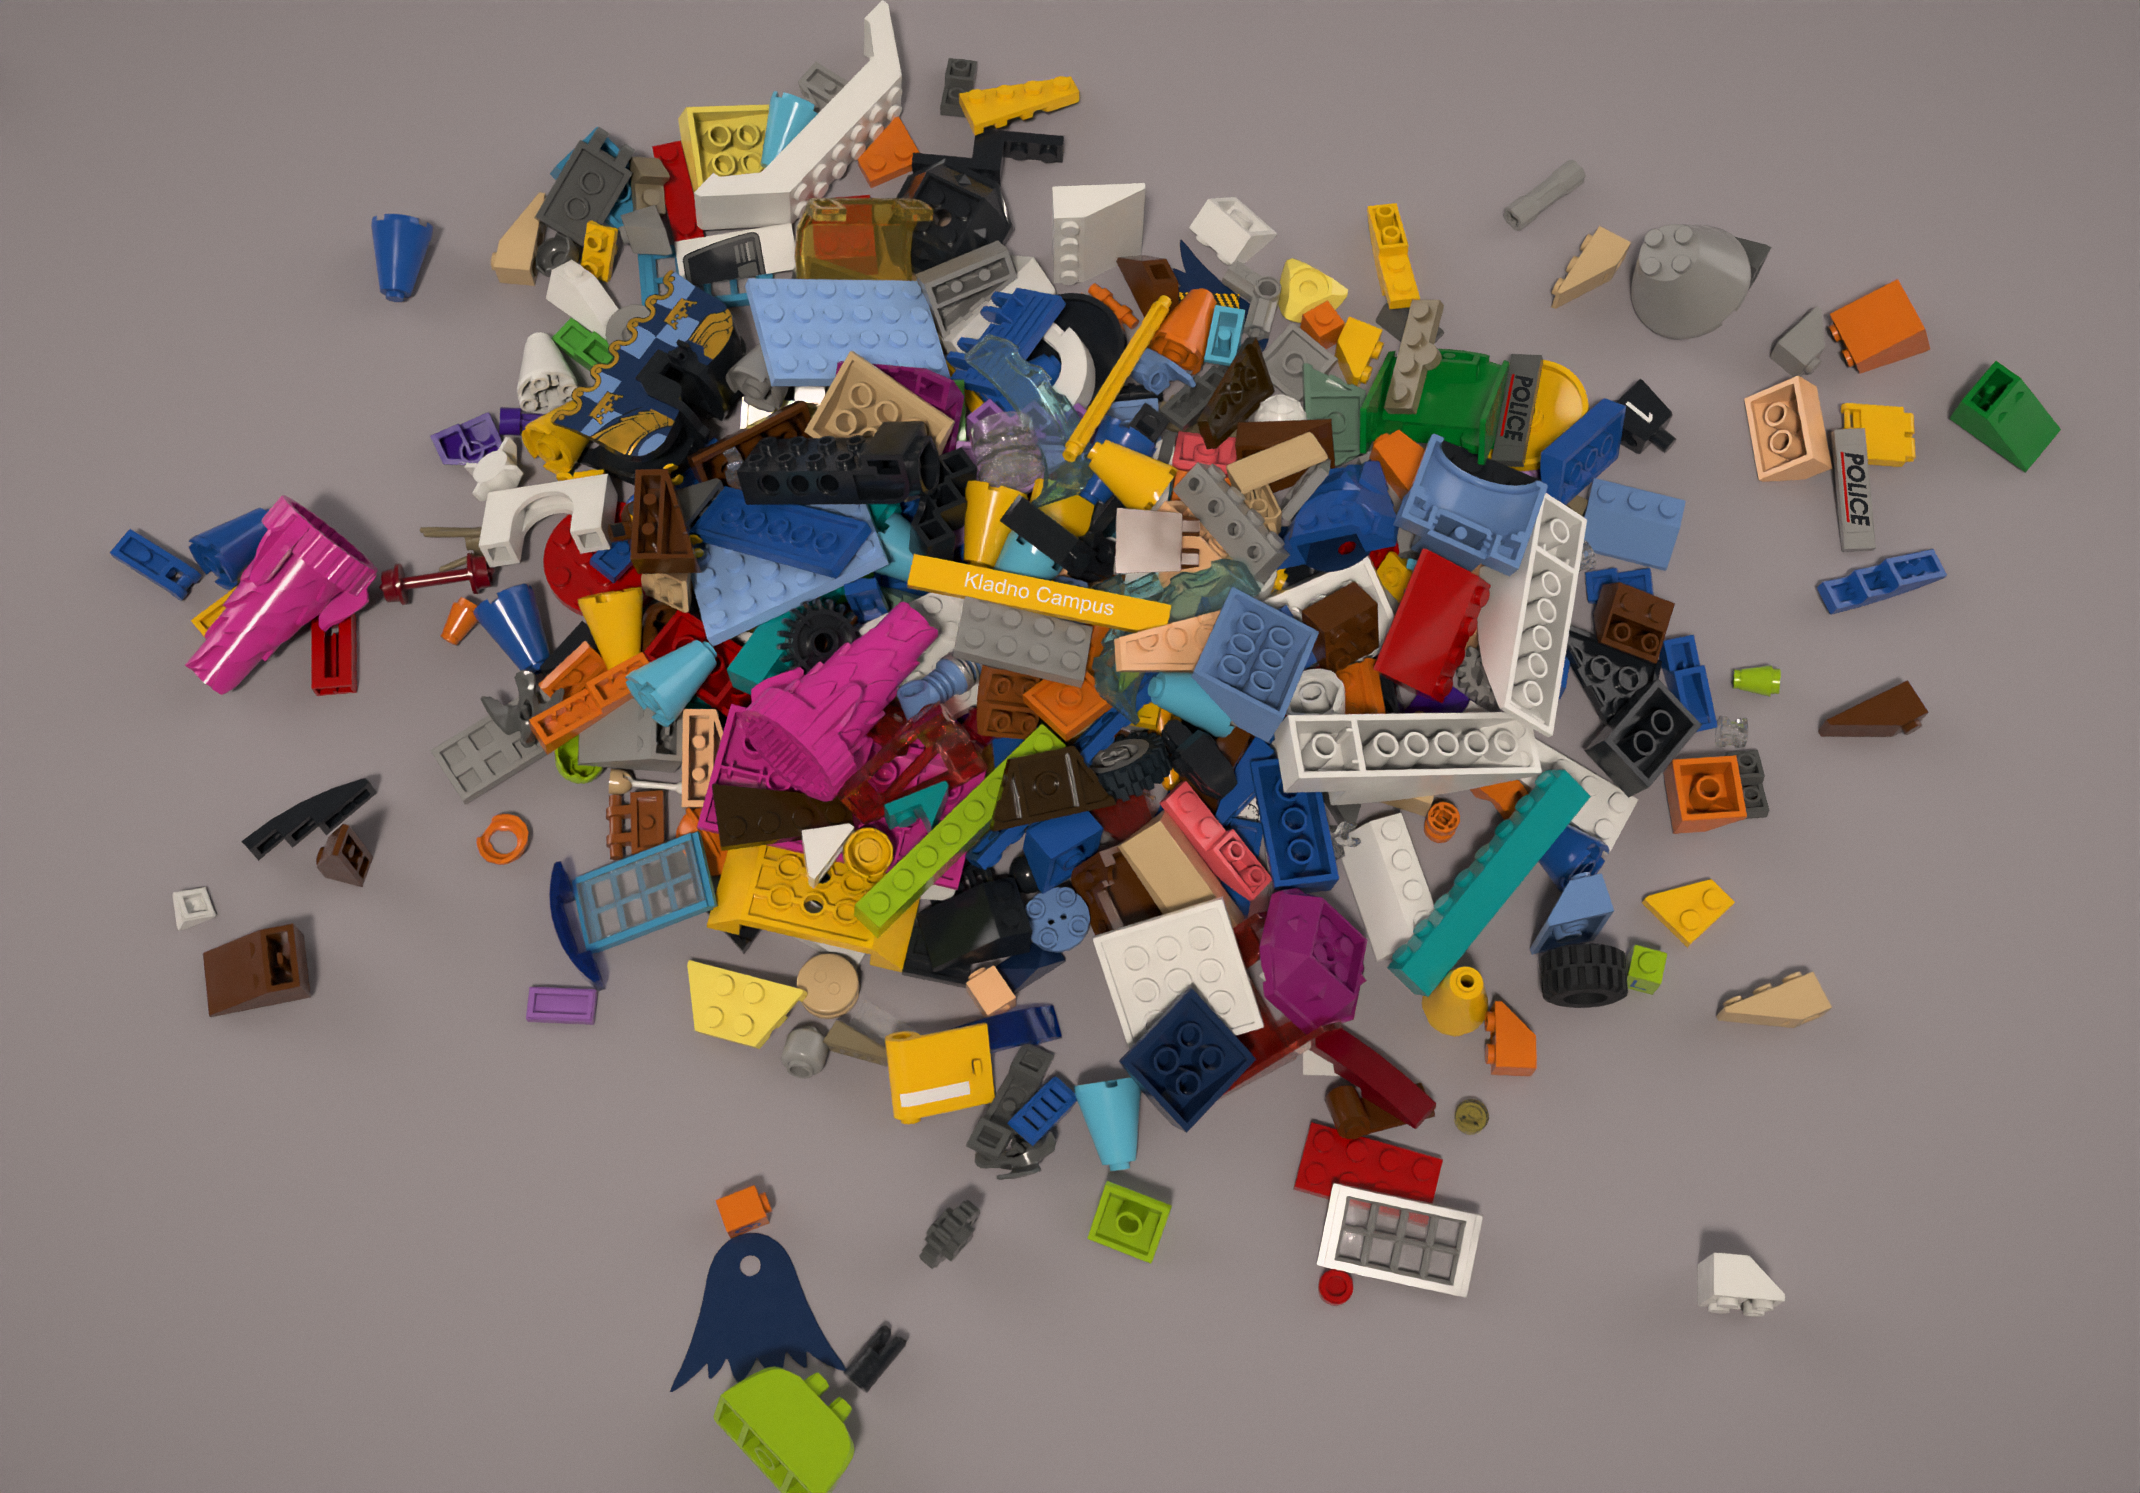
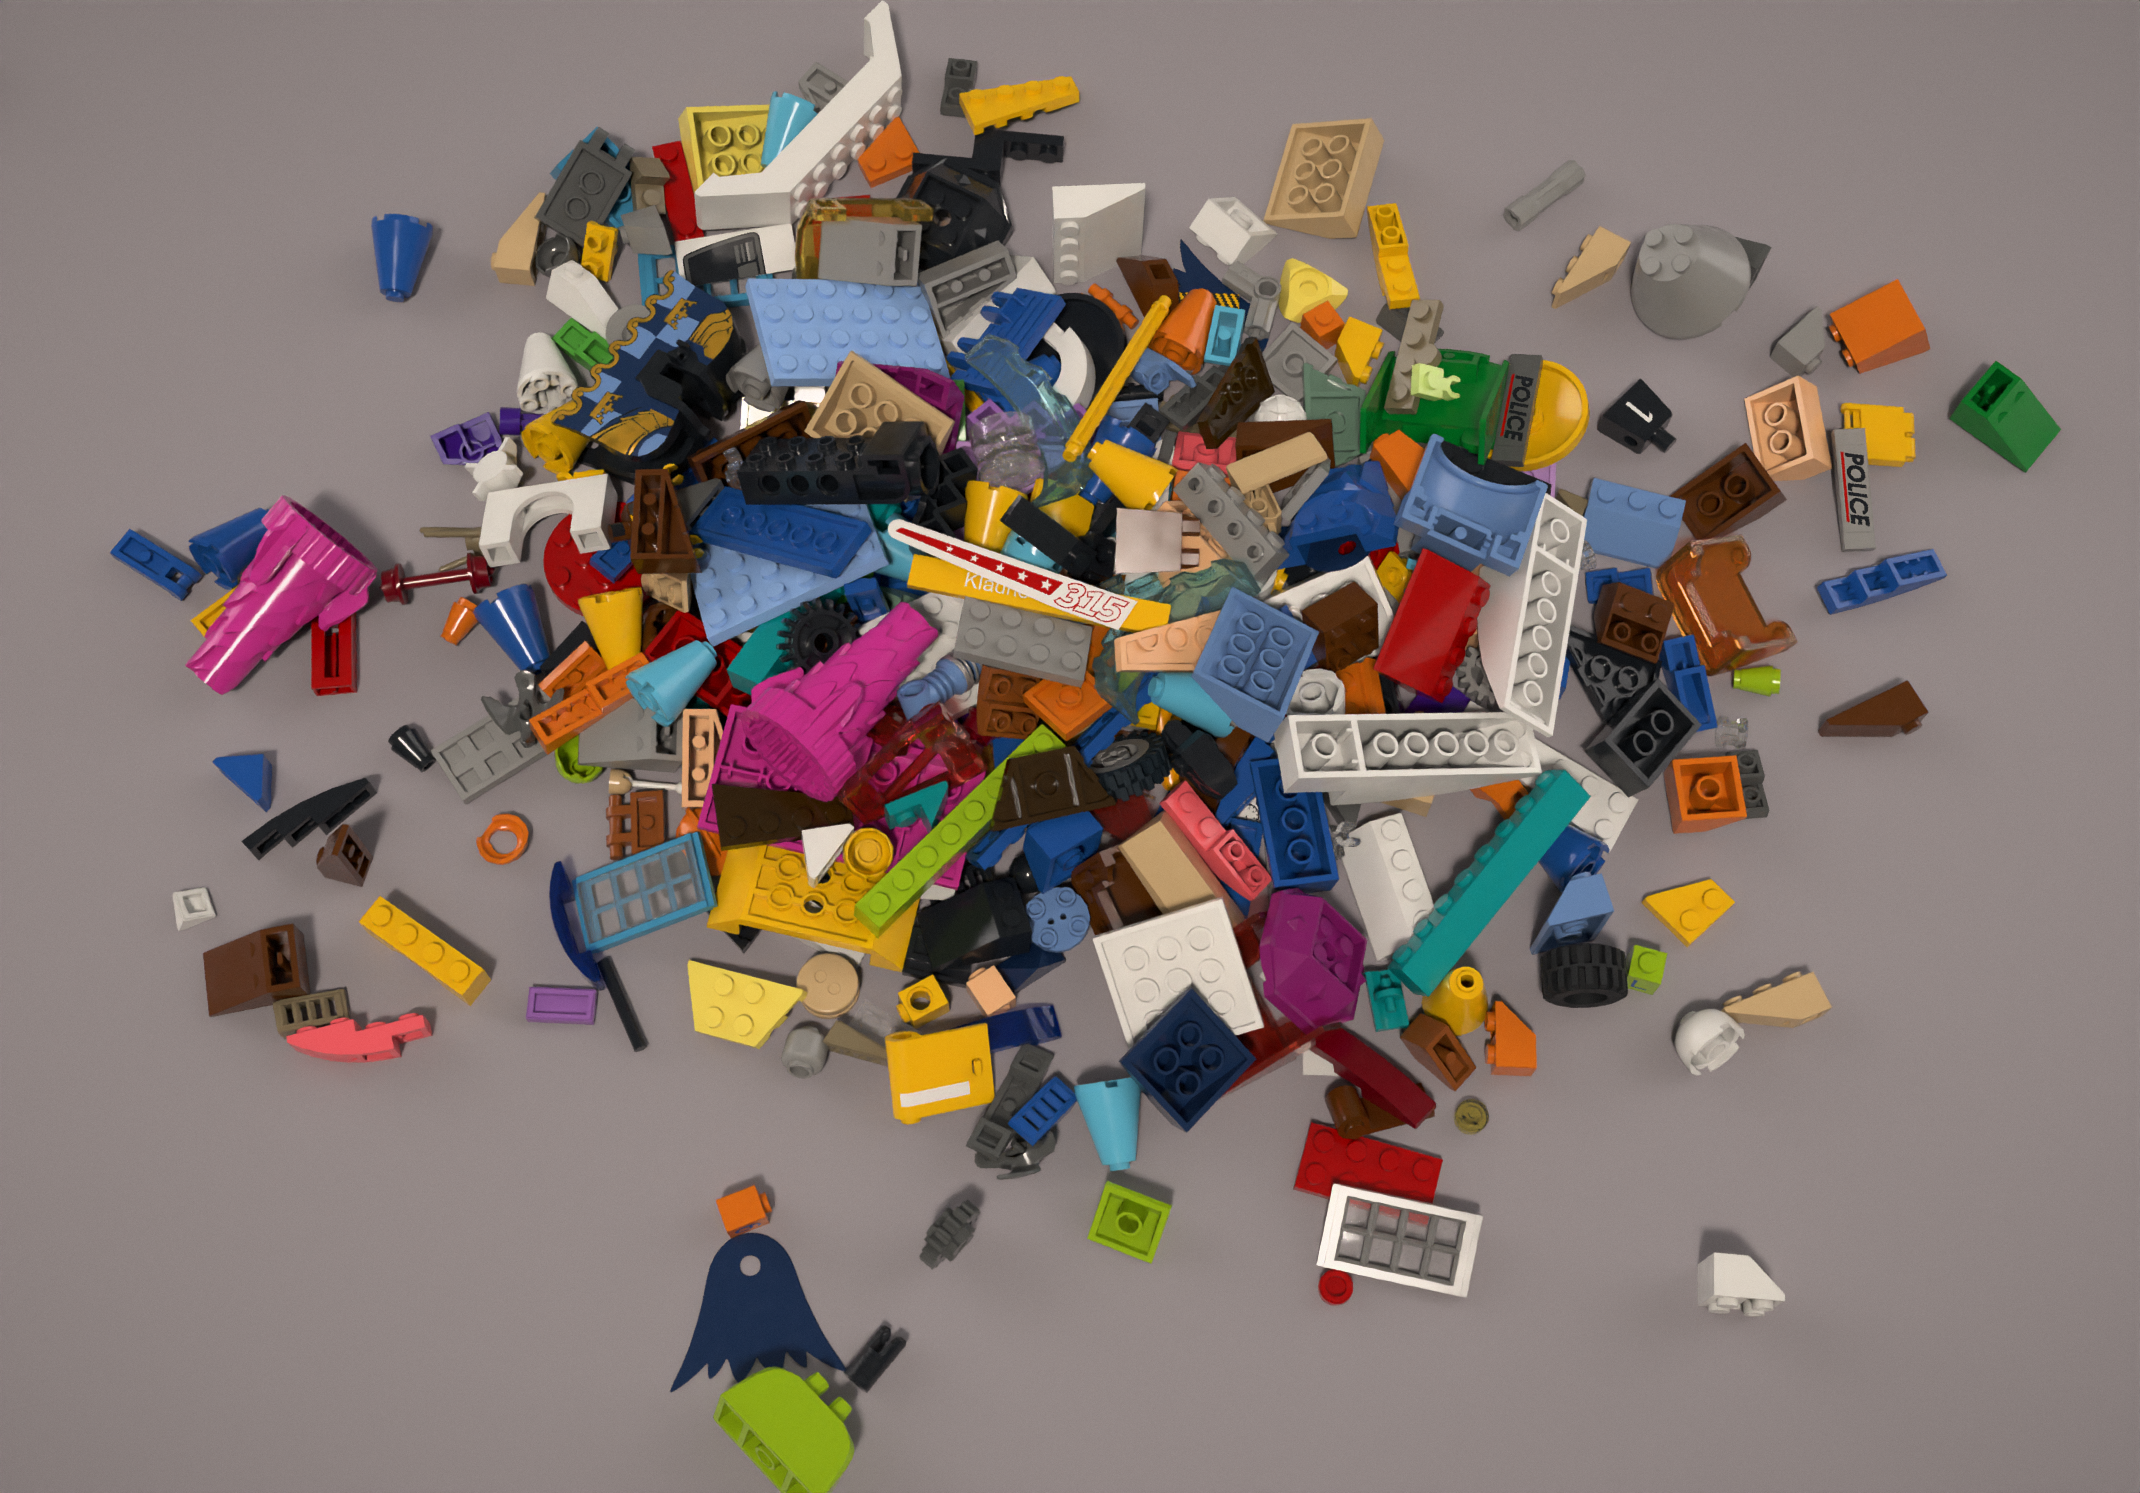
orange wheel [1424,802,1460,843] -> none
blue slope [1540,398,1626,505] -> none
none -> blue slope [212,754,272,812]
none -> dark tan slope [272,989,350,1039]
none -> coral slope [286,1013,432,1063]
none -> yellow arch [359,896,491,1006]
none -> black cone [388,725,436,773]
none -> black bar [597,958,647,1052]
none -> light grey slope [818,216,922,286]
none -> sticker [888,519,1138,630]
none -> yellow brick [895,974,950,1030]
none -> tan slope [1263,118,1384,239]
none -> teal hips [1364,969,1409,1032]
none -> dark orange slope [1400,1013,1477,1092]
none -> yellowish green plate [1411,363,1460,401]
none -> clear orange windscreen [1656,534,1798,676]
none -> reddish brown slope [1669,443,1787,547]
none -> white cylinder [1675,1009,1745,1075]

